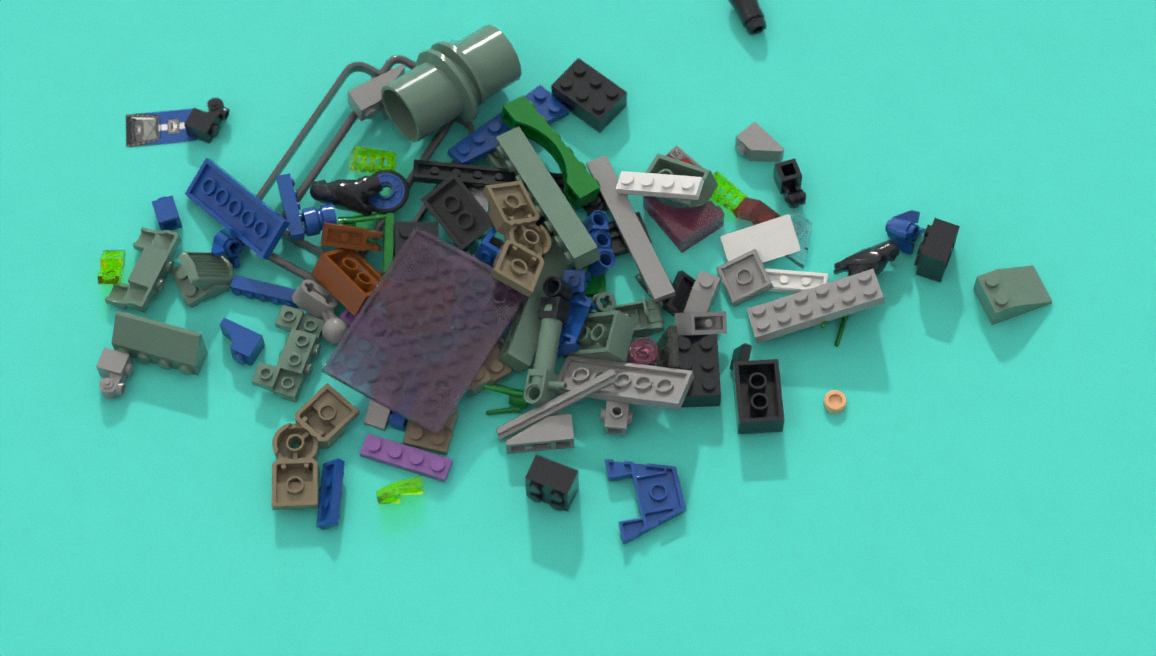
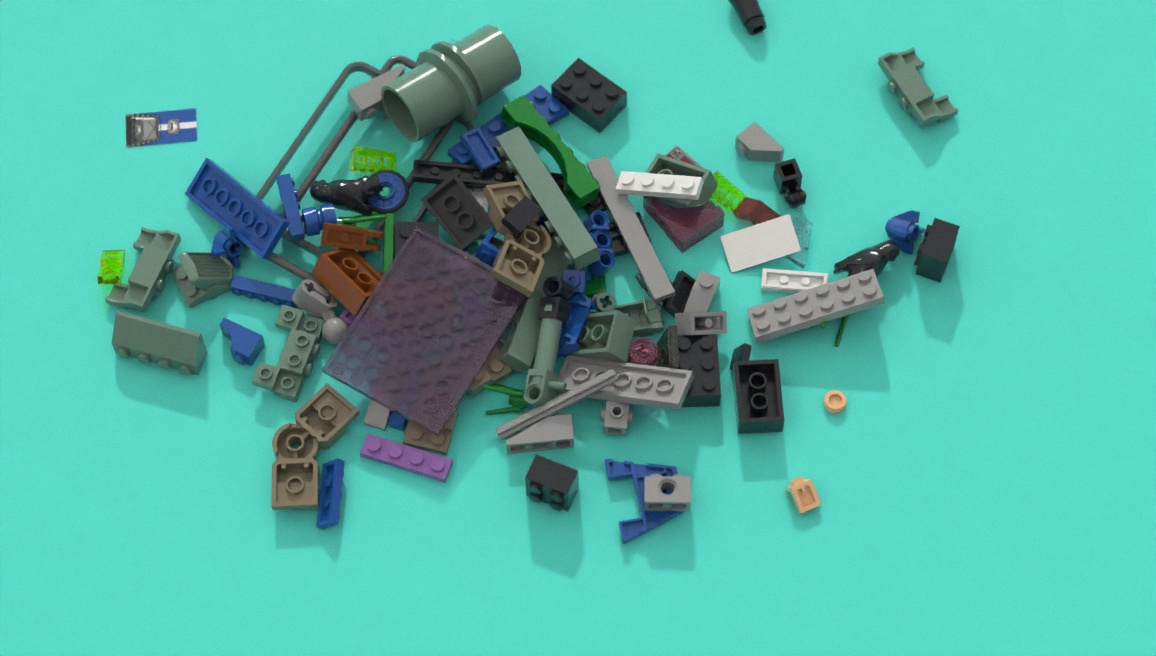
light grey brick [96,348,134,399] -> none
blue brick [152,196,182,231] -> none
black brick [184,98,230,144] -> none
clear neon green slope [377,477,424,504] -> none
light grey tile [716,249,774,307] -> none
sand green slope [973,266,1052,325] -> none
none -> blue tile [460,126,501,173]
none -> black tile [501,195,542,236]
none -> light grey brick [644,474,691,511]
none -> light nougat bracket [785,476,821,513]
none -> sand green bracket [878,48,958,127]

